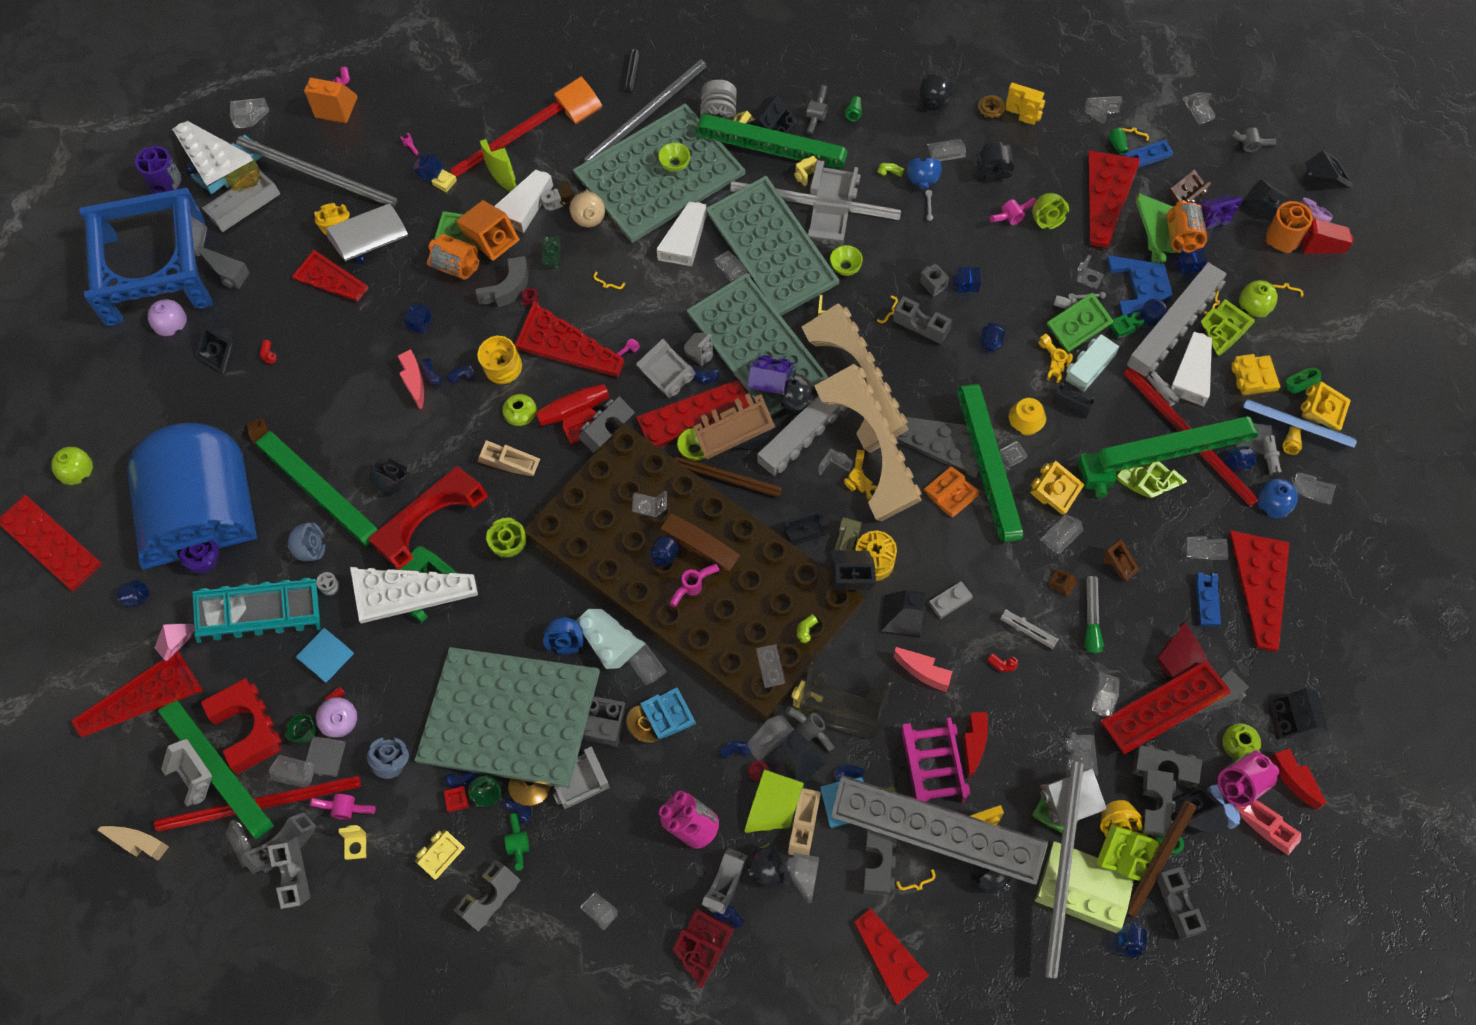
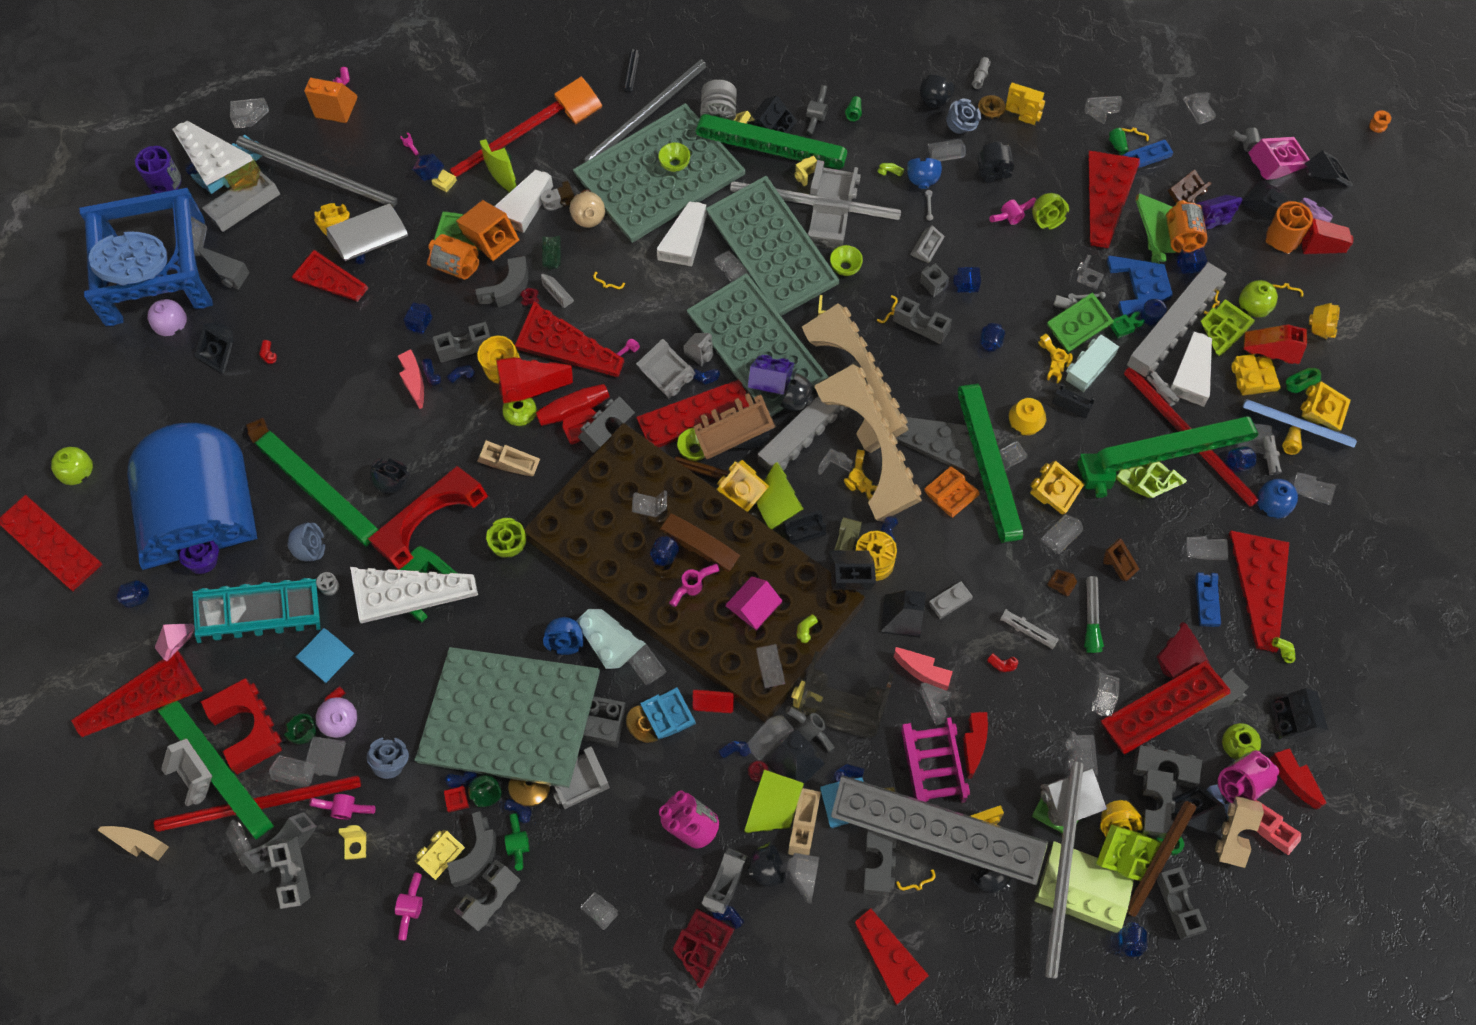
none -> medium blue plate [89,232,167,285]
none -> dark pink piece [395,873,423,940]
none -> dark grey arch [433,322,490,363]
none -> dark grey arch [447,811,497,888]
none -> red wedge [496,357,573,403]
none -> light grey slope [541,274,574,308]
none -> red slope [693,690,734,713]
none -> yellow plate [717,460,769,512]
none -> dark pink slope [726,577,782,630]
none -> lime slope [757,462,803,529]
none -> clear blue arm [881,516,898,542]
none -> light grey slope [910,225,945,263]
none -> clear slope [919,683,952,726]
none -> sand blue cone [946,99,981,134]
none -> light grey pin [972,57,991,89]
none -> tan arch [1215,796,1264,868]
none -> red slope [1244,324,1307,364]
none -> dark pink slope [1248,137,1310,180]
none -> lime arm [1272,637,1295,663]
none -> yellow cone [1309,303,1340,339]
none -> orange wheel [1369,110,1391,133]

